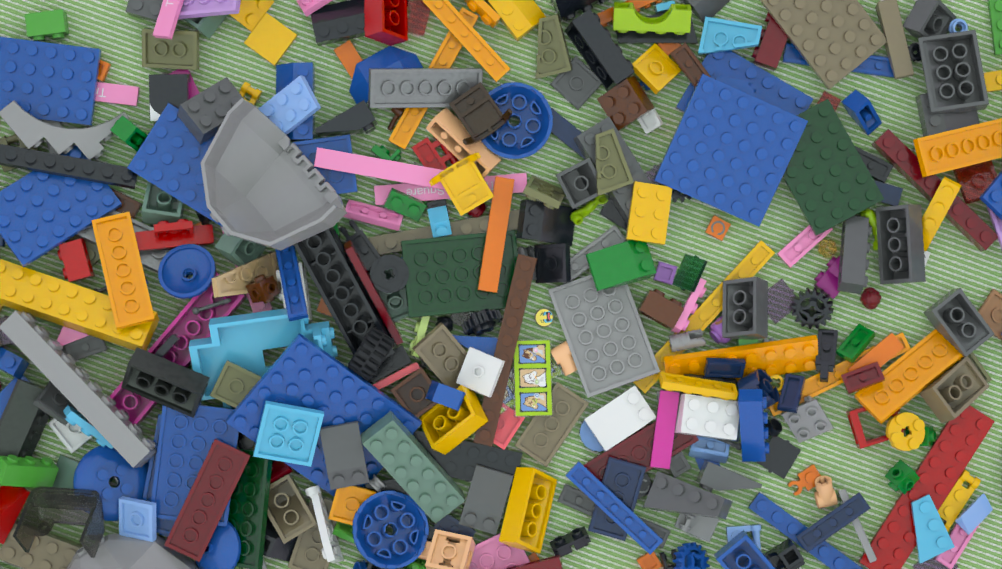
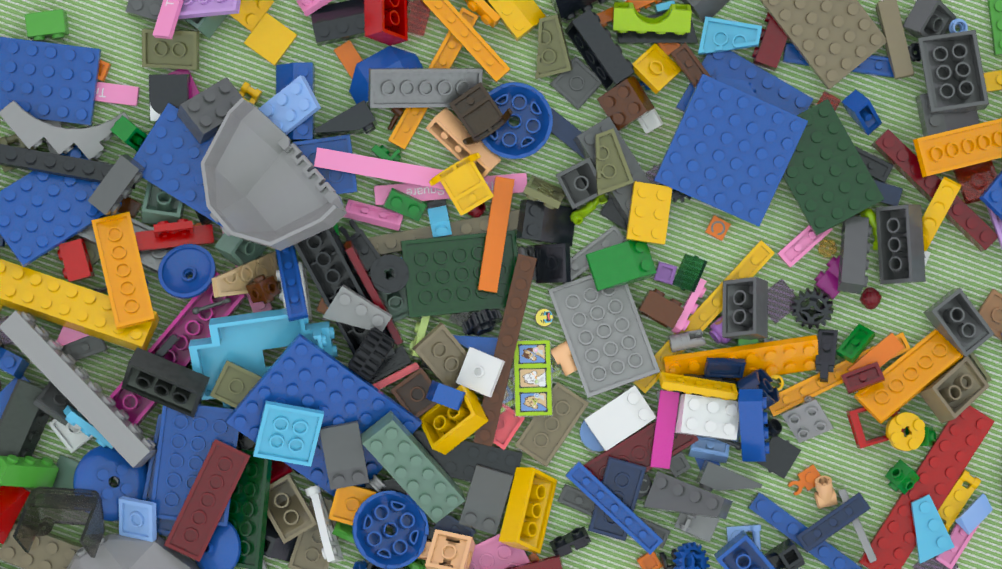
red plate [411,137,459,170] -> none
black plate [435,316,453,331] -> none
dark blue tile [777,373,806,413] -> none
none -> dark grey brick [88,154,145,215]
none -> light grey wing [322,285,392,332]

